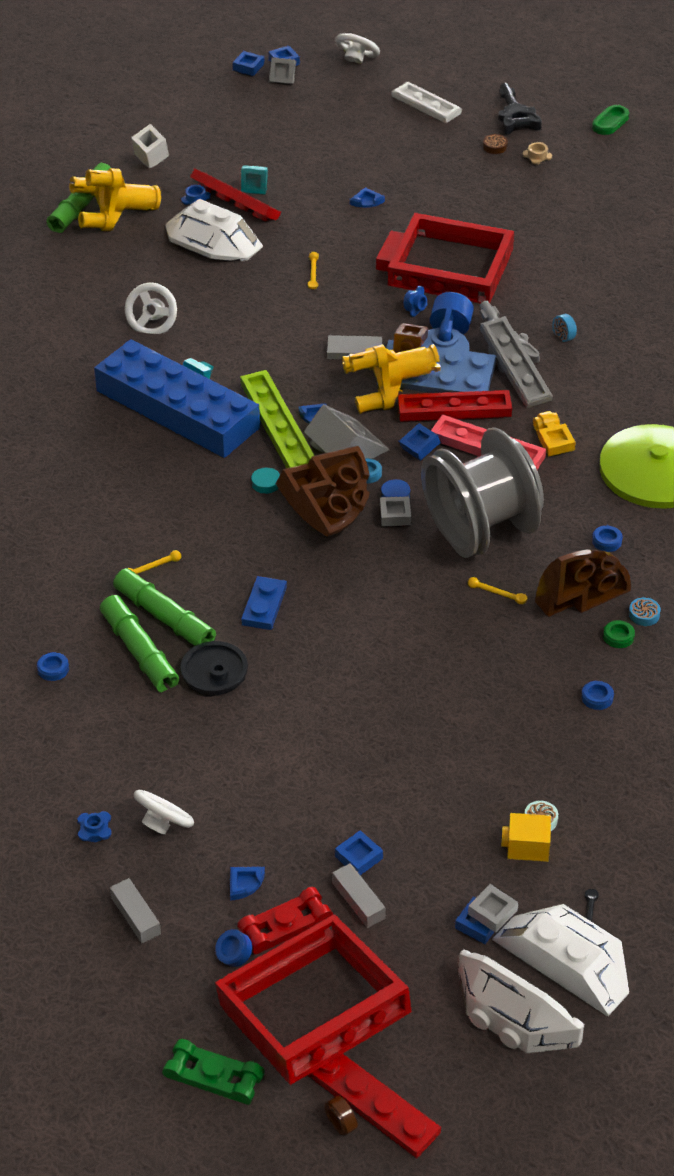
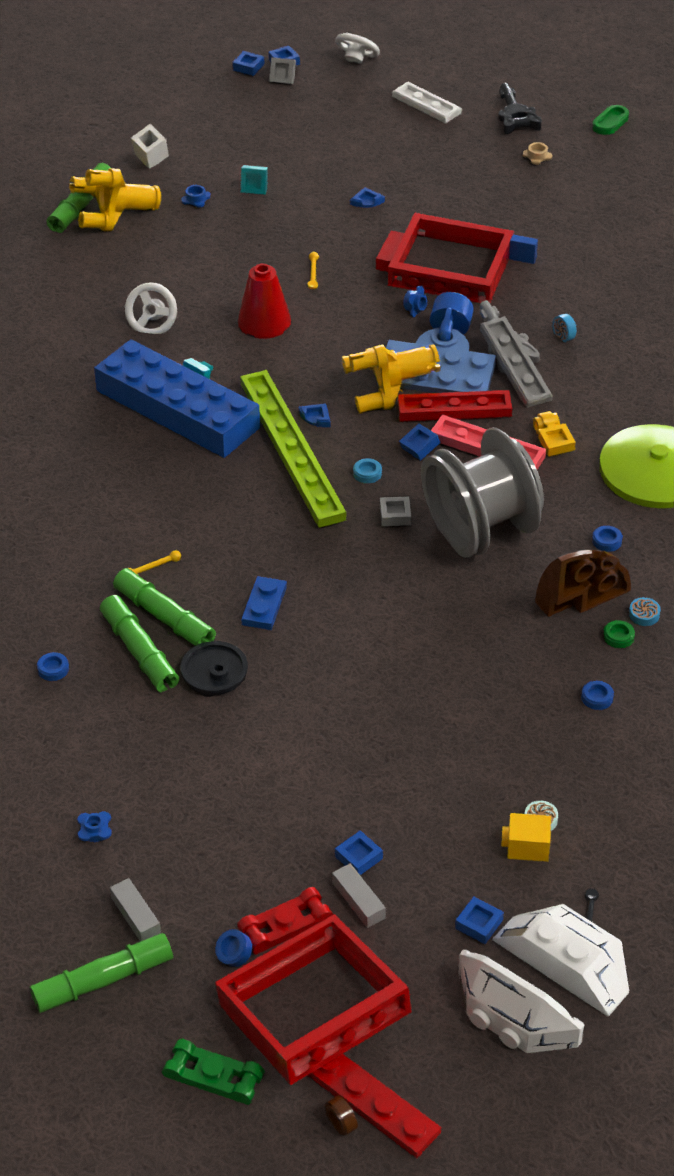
white piece [134,790,194,834] -> none
white wedge [165,199,263,261] -> none
red plate [190,168,281,221] -> none
blue tile [230,867,265,900] -> none
teal tile [251,468,280,494] -> none
reddish brown brick [275,446,370,537] -> none
light grey slope [304,404,389,459] -> none
light grey tile [327,335,382,359] -> none
blue tile [381,479,410,499] -> none
reddish brown bracket [393,323,428,353] -> none
yellow hinge [467,577,527,604] -> none
light grey plate [468,884,518,933] -> none
reddish brown tile [483,134,508,154] -> none
none -> bright green piece [29,933,173,1013]
none -> red cone [238,263,291,339]
none -> blue tile [509,235,538,264]

